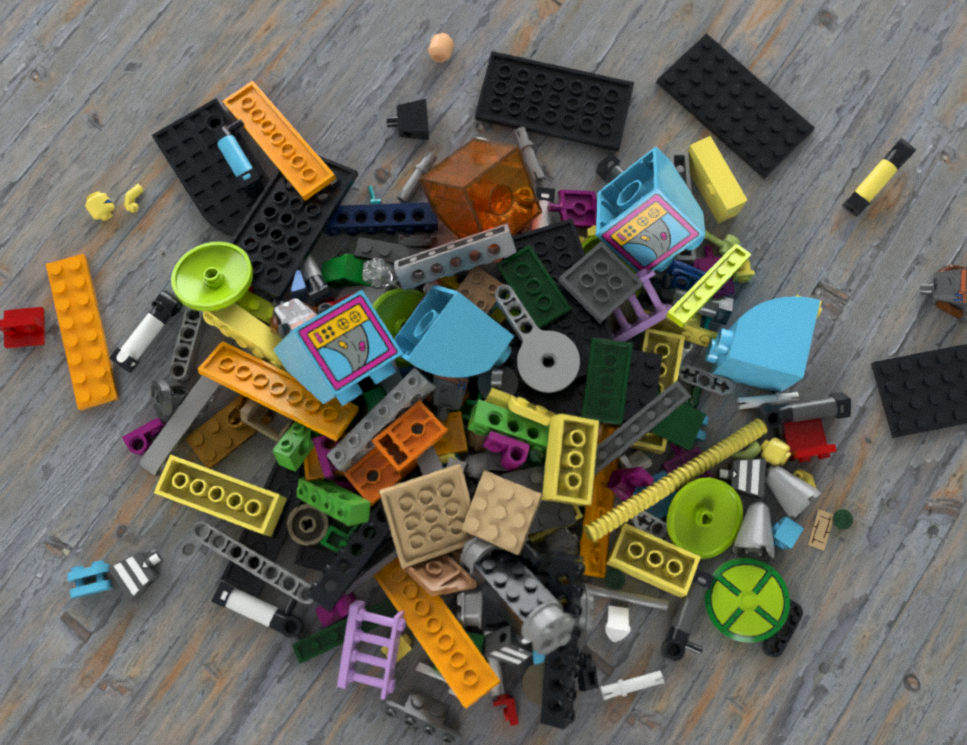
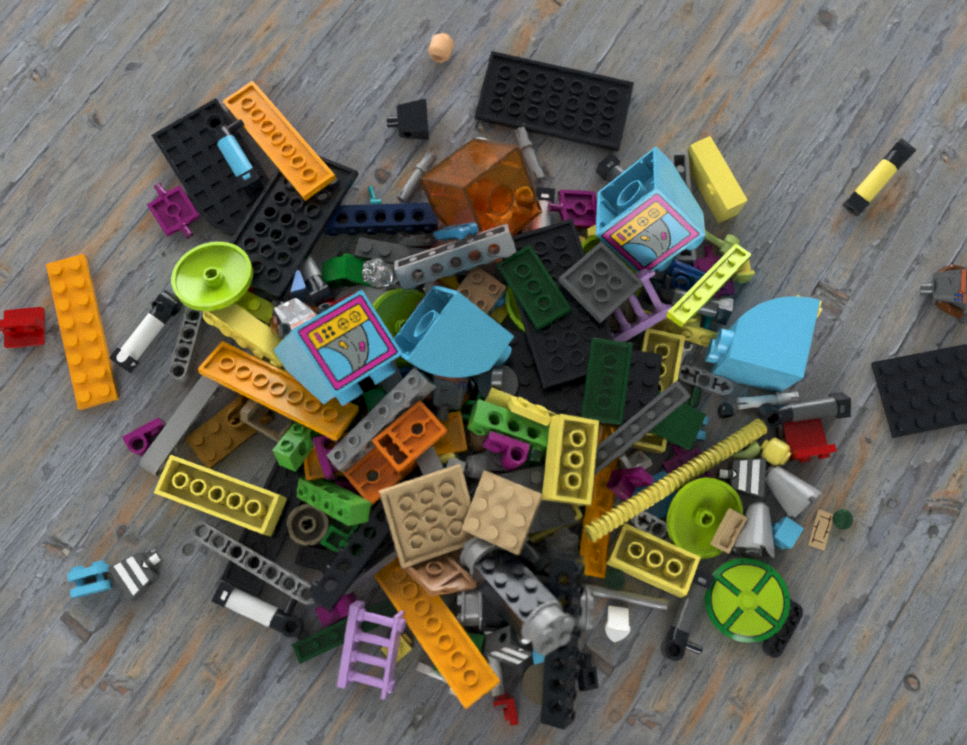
light yellow head [85,191,115,221] -> none
light yellow arm [124,184,144,213] -> none
dark grey tile [151,378,189,418] -> none
dark grey bracket [381,689,462,745] -> none
light grey beam [495,285,580,393] -> none
white pin [600,670,664,700] -> none
black plate [656,33,815,179] -> none
light yellow arm [793,469,817,489] -> none
none -> magenta plate [147,183,201,239]
none -> dark azure plate [433,222,478,242]
none -> tan plate [710,508,748,554]
none -> black hinge [718,403,735,418]

